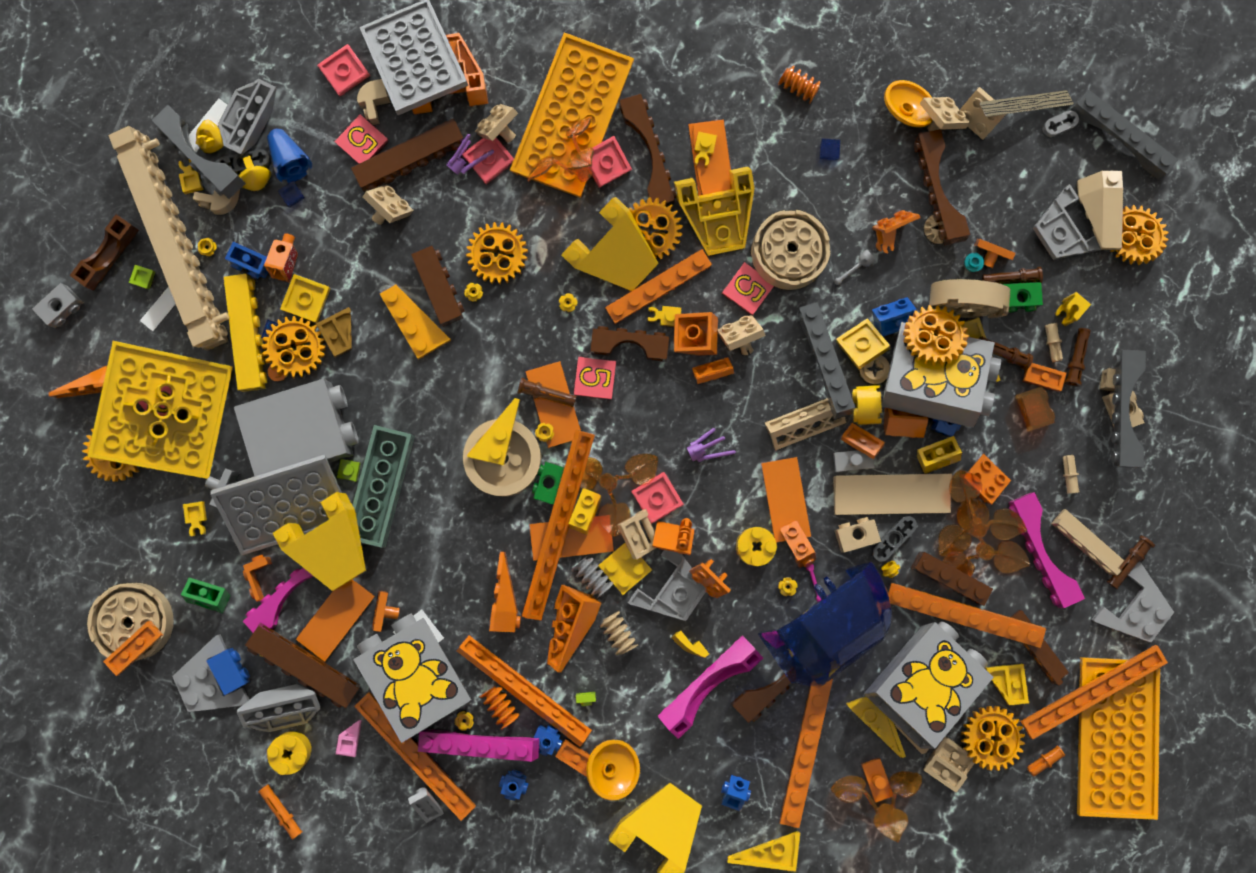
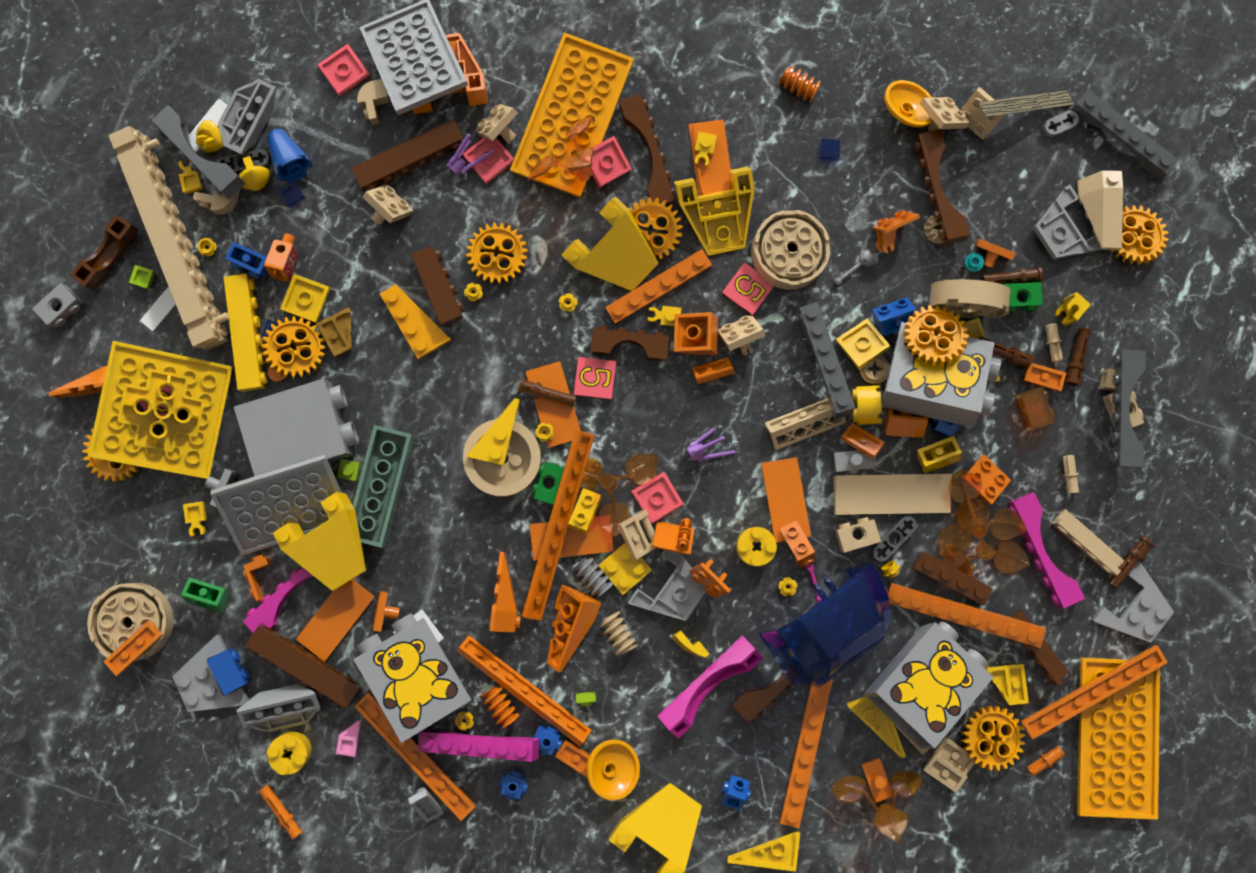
coral tile [335,115,389,164] -> none

